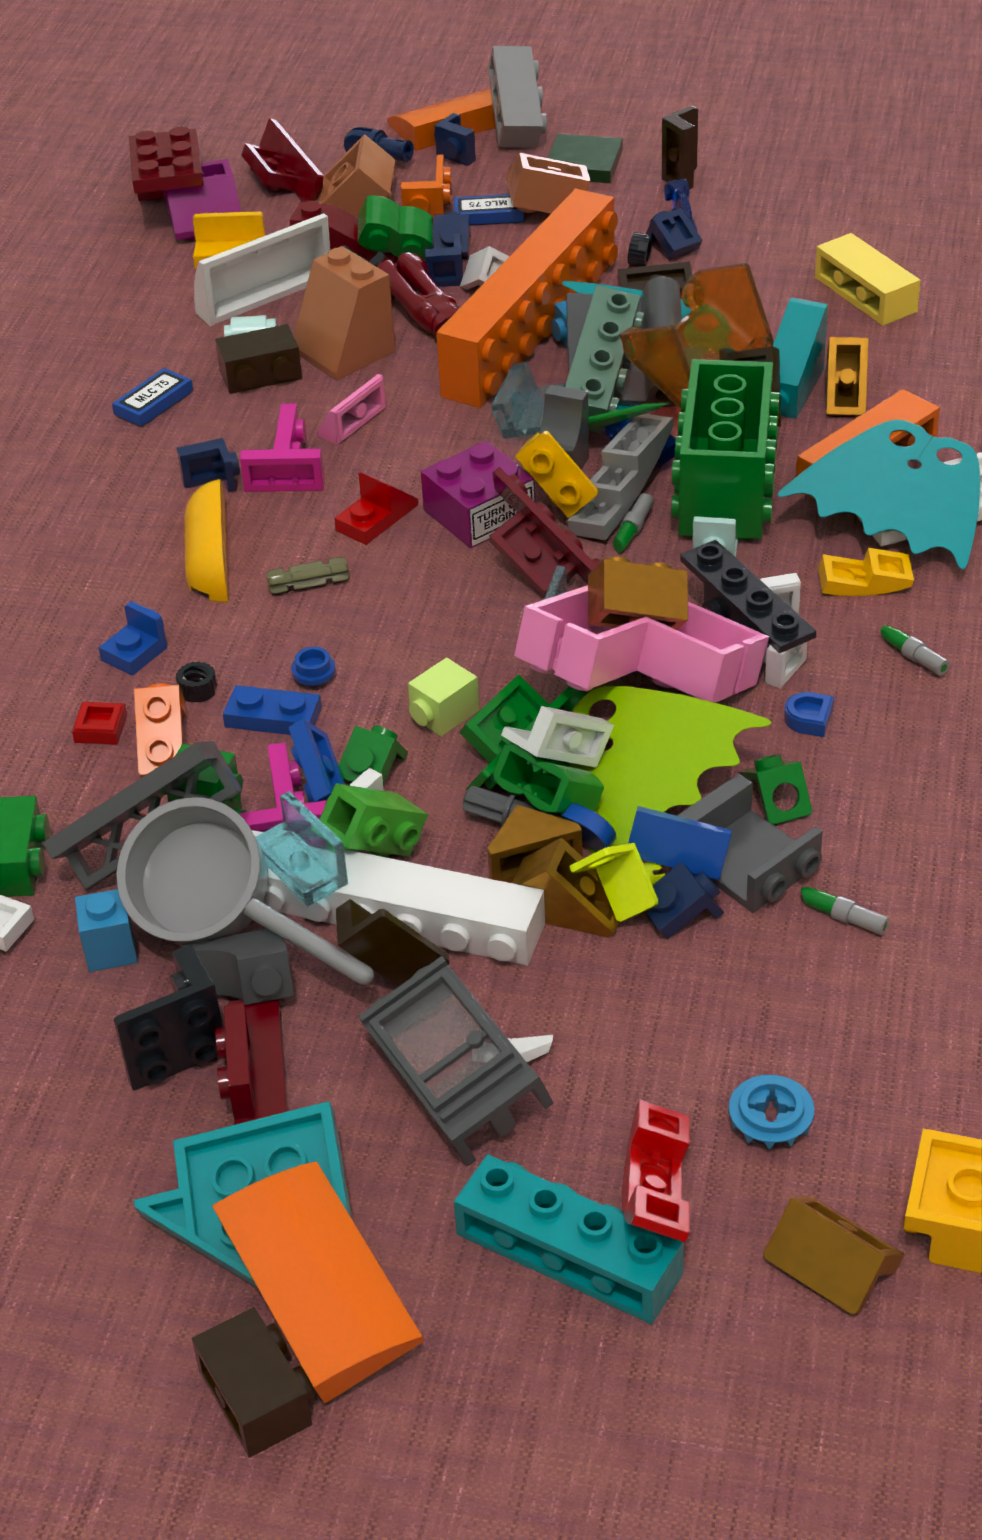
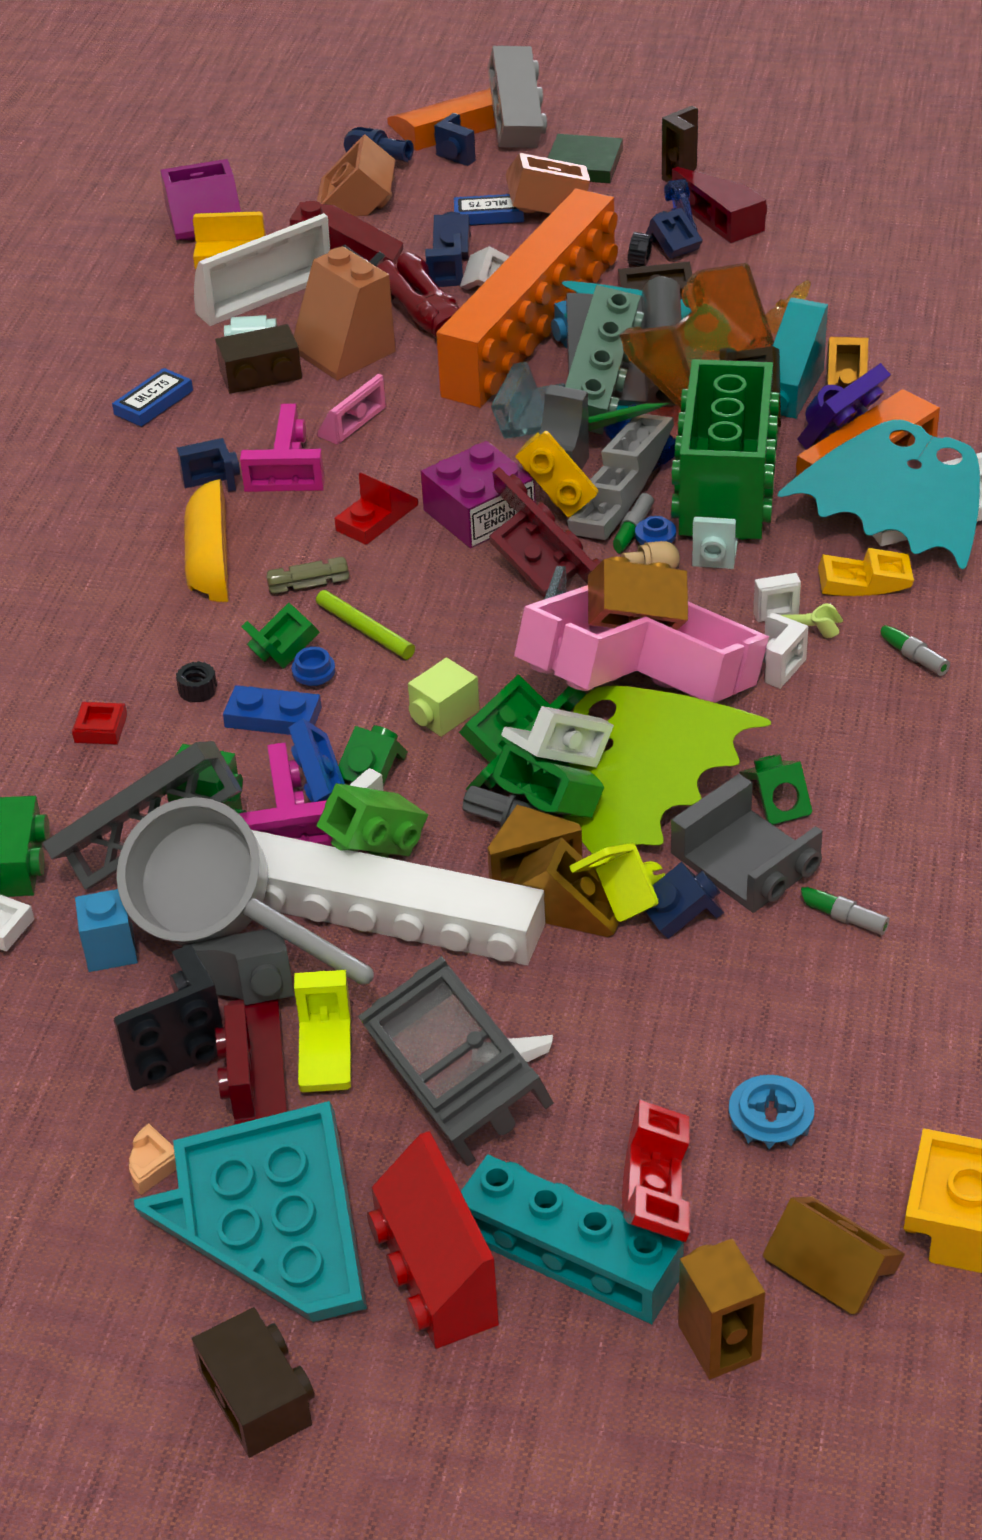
blue bracket [98,601,167,676] -> none
dark red bracket [129,127,204,201] -> none
bracket [134,683,186,777] -> none
orange slope [212,1161,425,1404] -> none
dark red bracket [241,118,323,202] -> none
clear light blue panel [256,791,348,907] -> none
dark brown panel [336,899,450,987] -> none
green brick [357,195,433,261] -> none
orange bracket [401,155,452,219] -> none
blue tile [562,803,617,852] -> none
blue tile [628,806,732,880] -> none
black bracket [680,539,817,654] -> none
blue tile [784,692,834,737] -> none
light yellow brick [815,233,920,326] -> none
none -> light nougat tile [129,1123,176,1195]
none -> green bracket [241,603,320,669]
none -> neon yellow bracket [294,970,351,1092]
none -> lime bar [316,590,415,660]
none -> red slope [367,1131,499,1349]
none -> tan cylinder [621,541,680,569]
none -> blue plate [635,516,676,545]
none -> dark red slope [672,167,767,243]
none -> pearl gold brick [678,1238,765,1380]
none -> clear yellow bar [764,280,811,334]
none -> yellowish green hand [781,603,843,638]
none -> dark purple plate [797,363,891,450]

